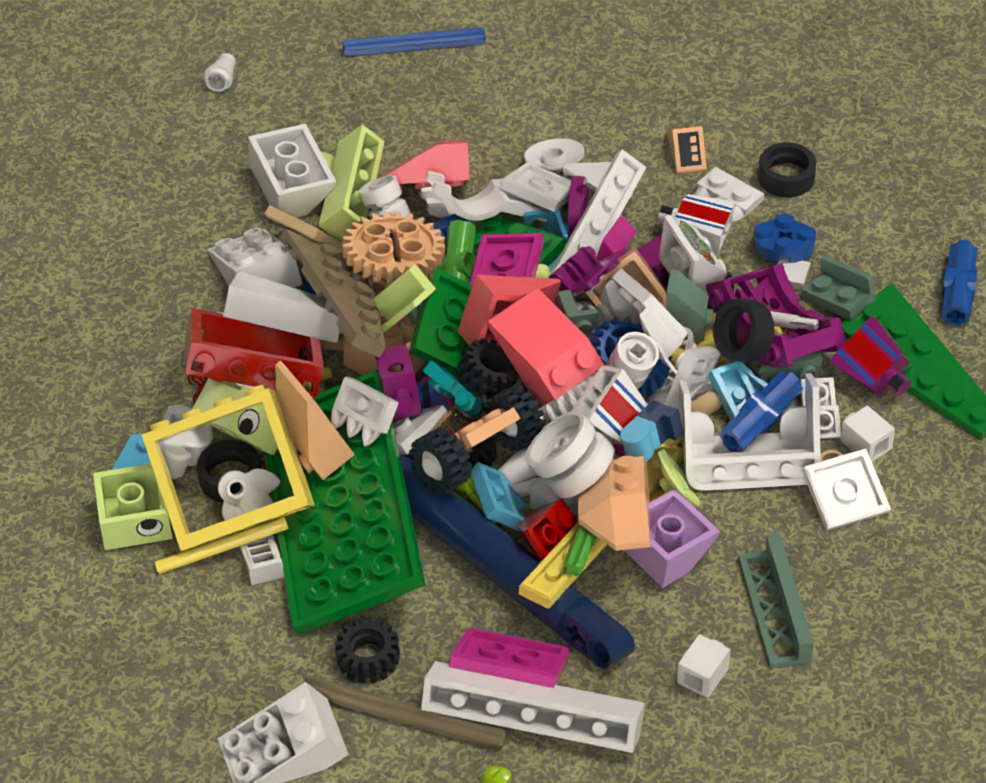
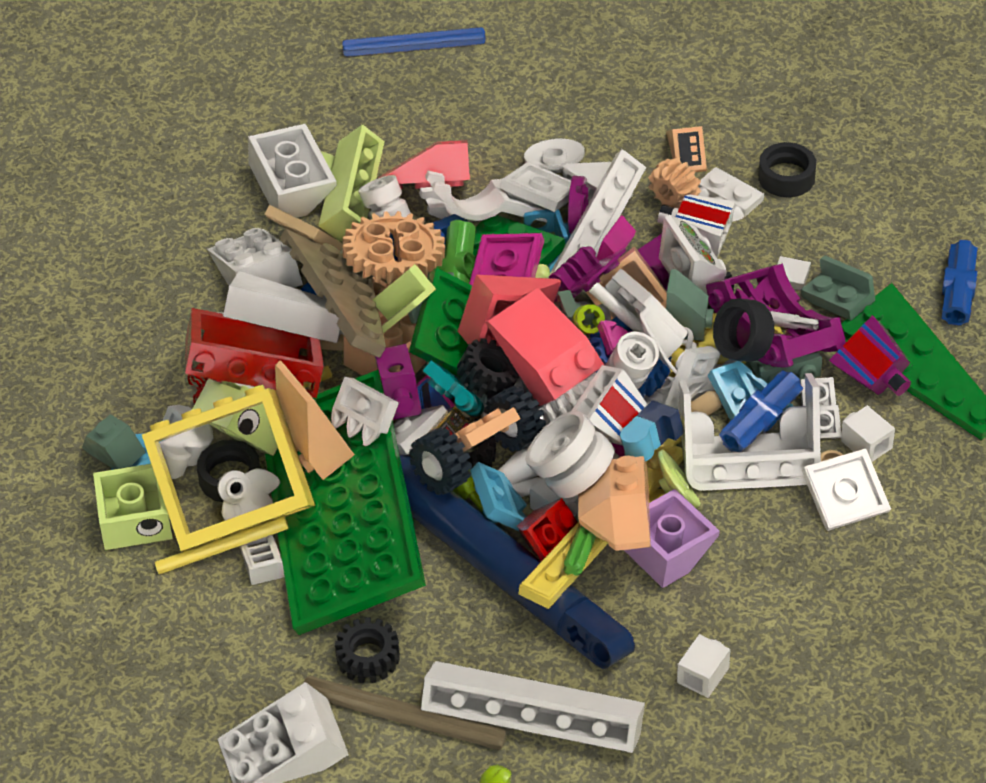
white cone [204,53,236,92] -> none
dark pink tile [449,628,570,688] -> none
sand green fence [738,534,814,669] -> none
blue plate [753,214,817,263] -> none
none -> sand green slope [82,414,146,470]
none -> lime bush [572,304,605,334]
none -> white bar [589,282,644,333]
none -> dark pink tile [597,321,632,355]
none -> light nougat gear [648,157,701,209]

